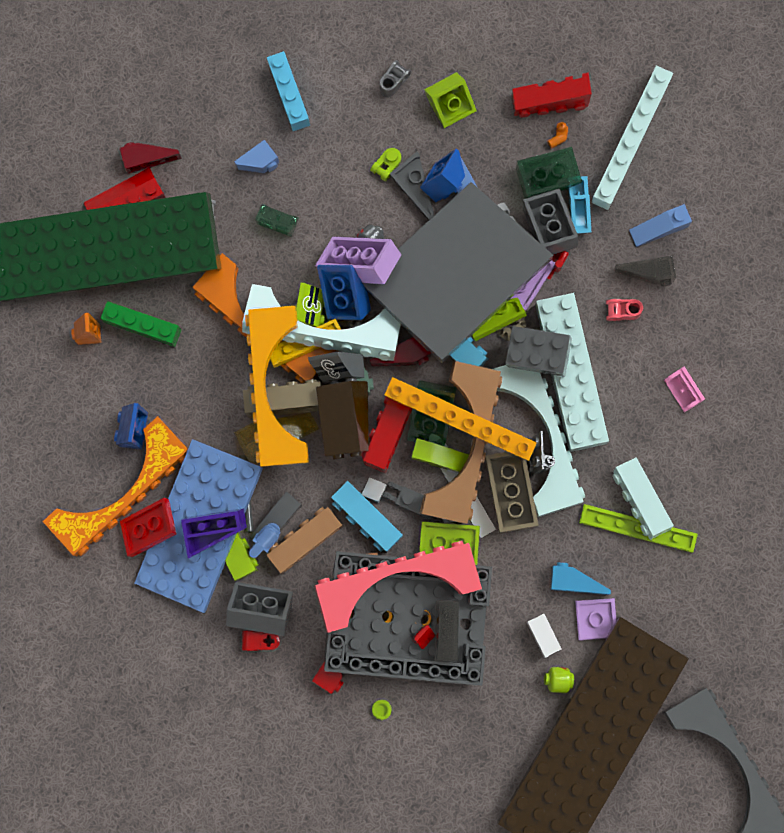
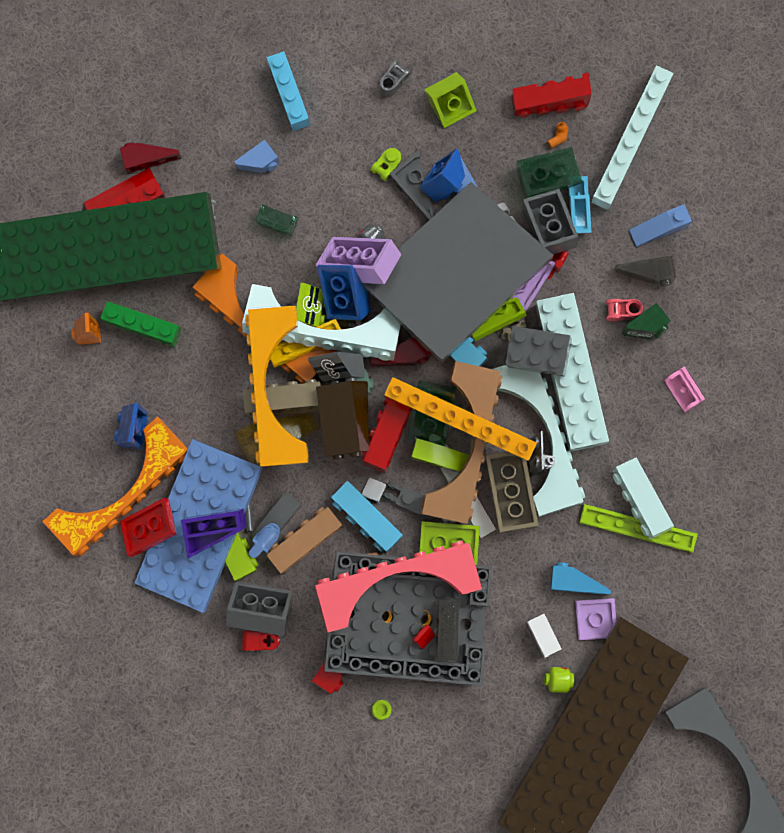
none -> dark green slope [622,303,671,340]

